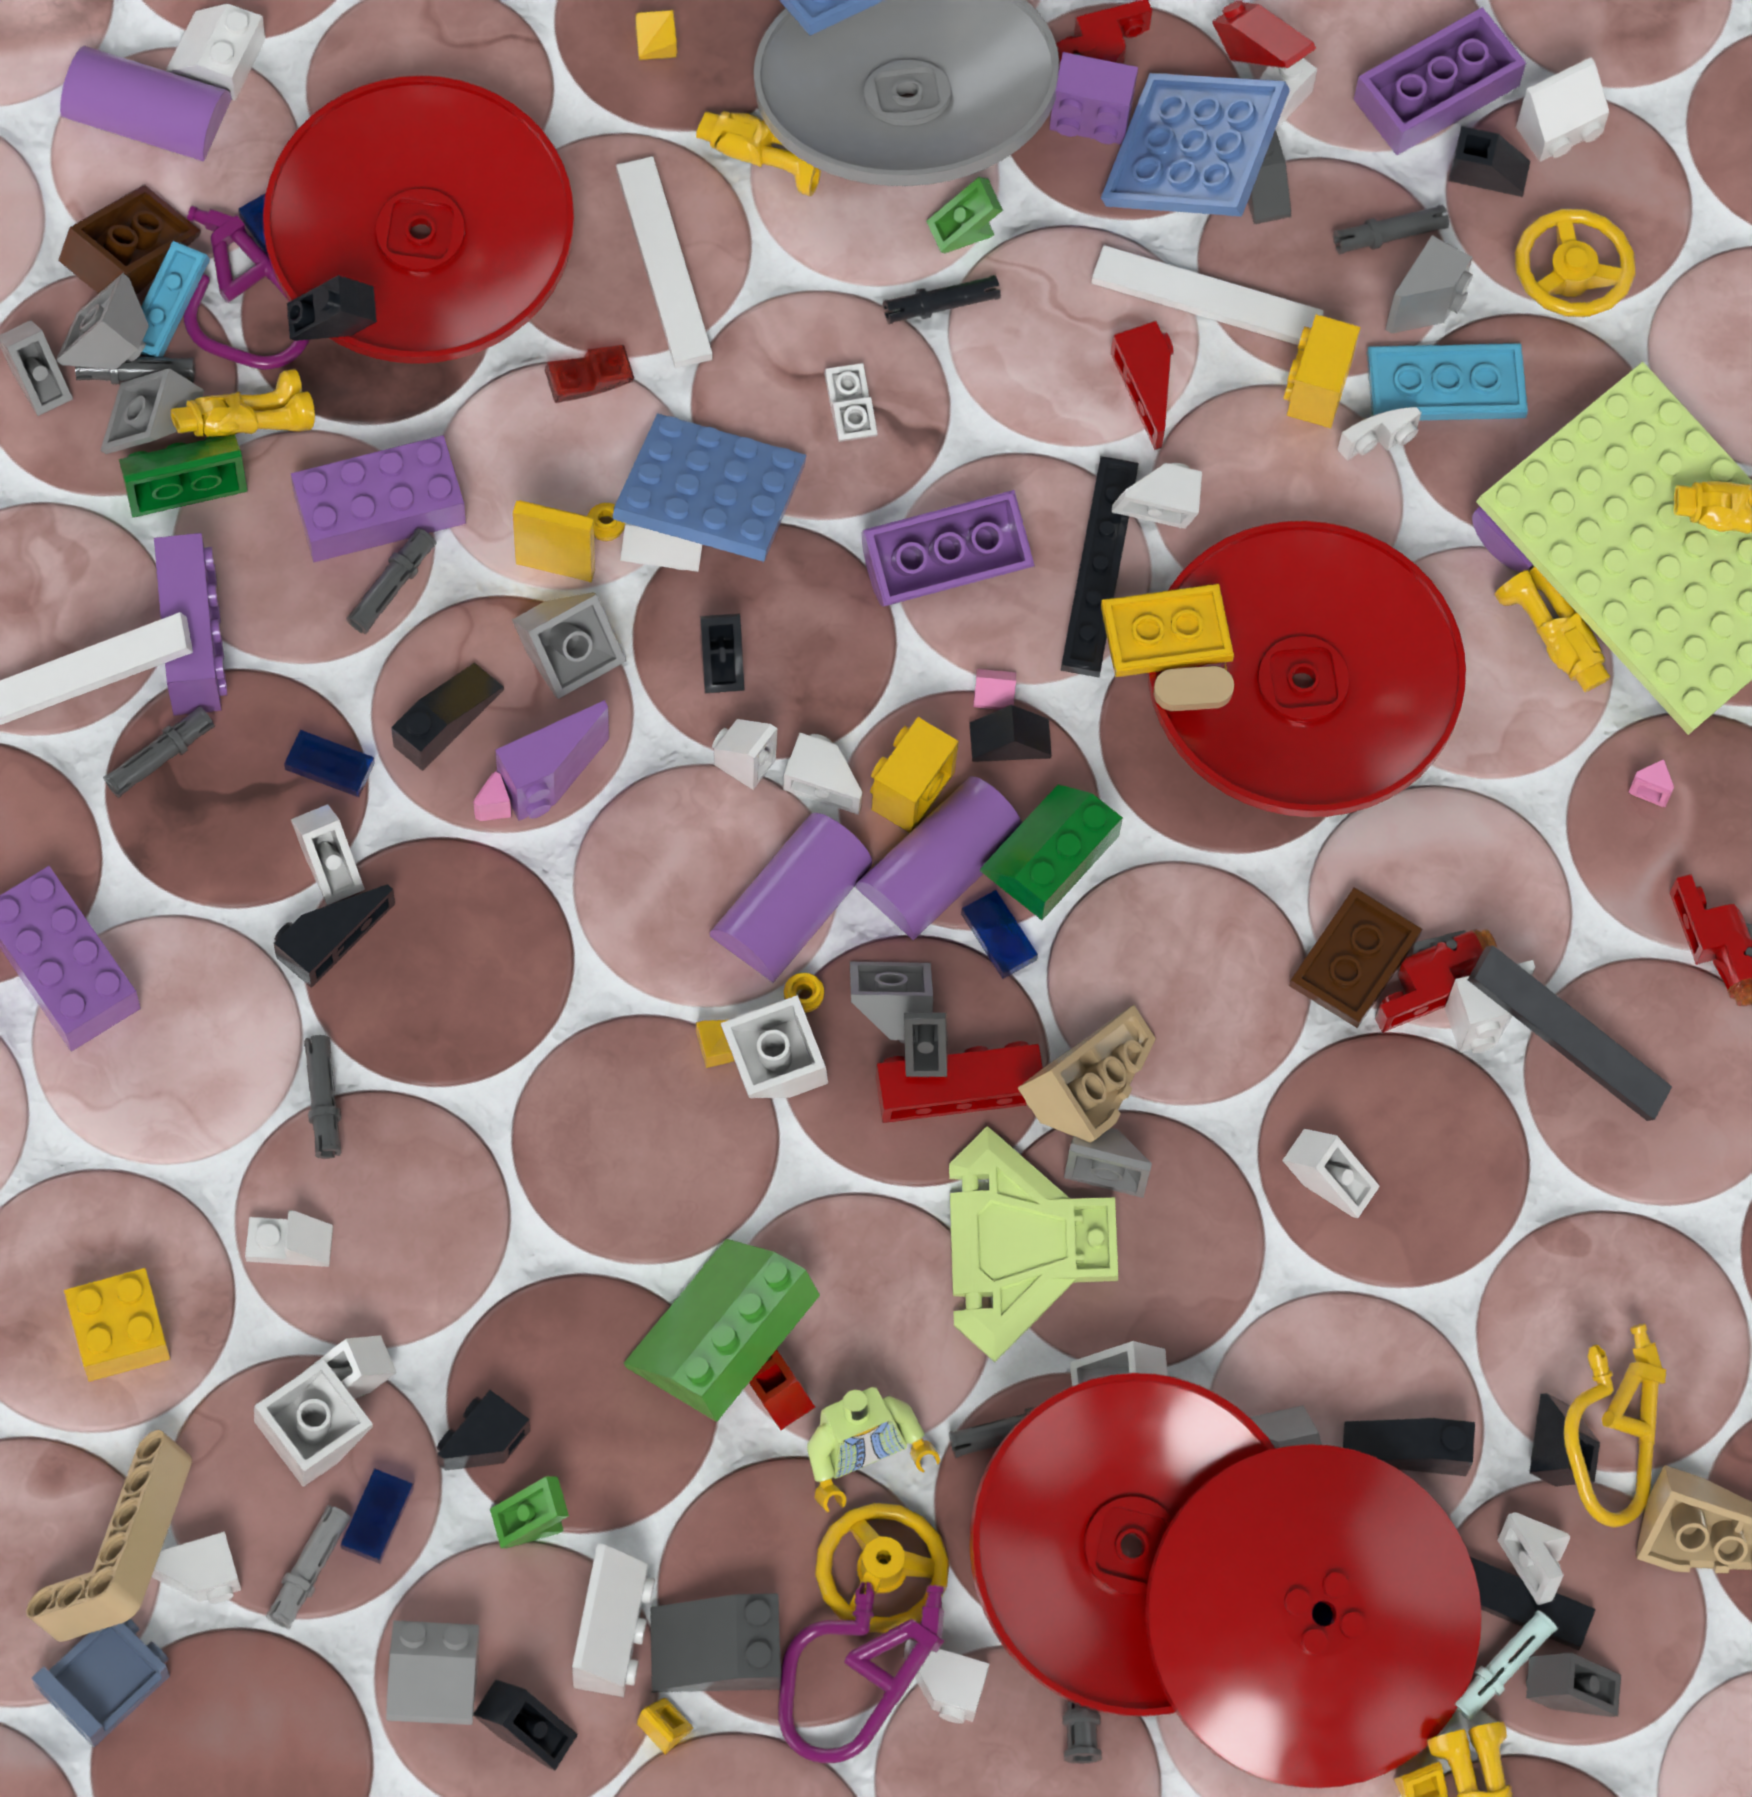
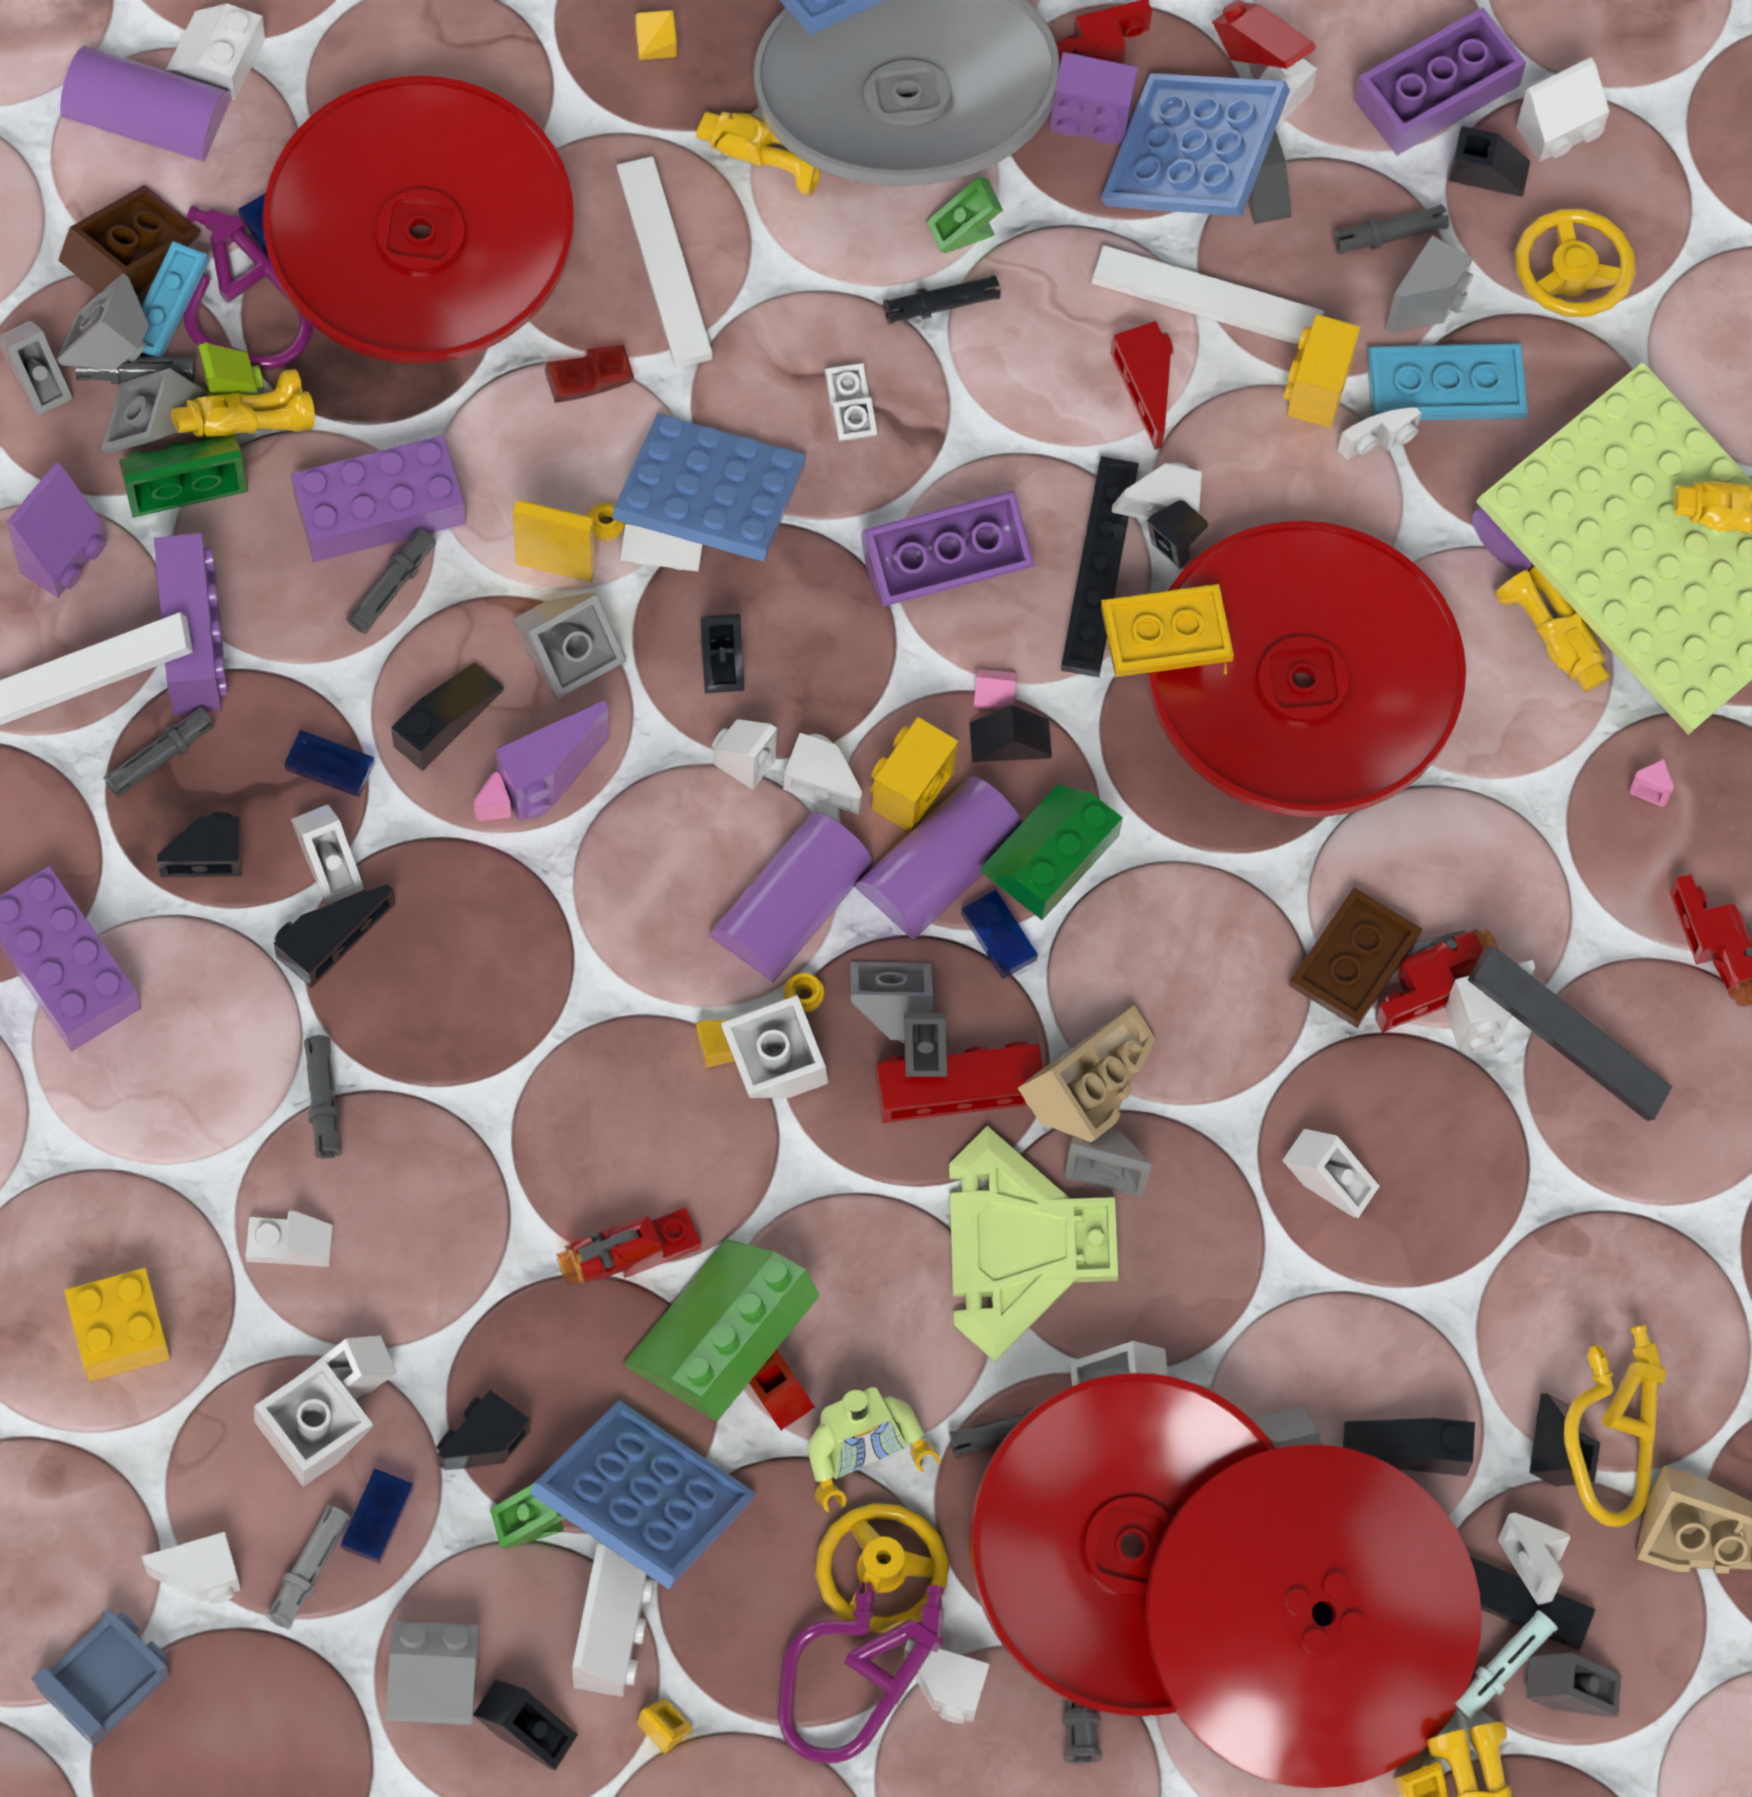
tan beam [26,1430,192,1642] -> none
black slope [287,275,377,341] -> none
dark grey slope [650,1593,781,1693] -> none
tan tile [1153,666,1234,711] -> none
none -> medium lavender slope [7,463,106,598]
none -> black slope [157,812,242,877]
none -> lime slope [199,343,264,396]
none -> medium blue plate [530,1400,756,1590]
none -> red plate [556,1207,701,1285]
none -> black slope [1147,500,1209,569]

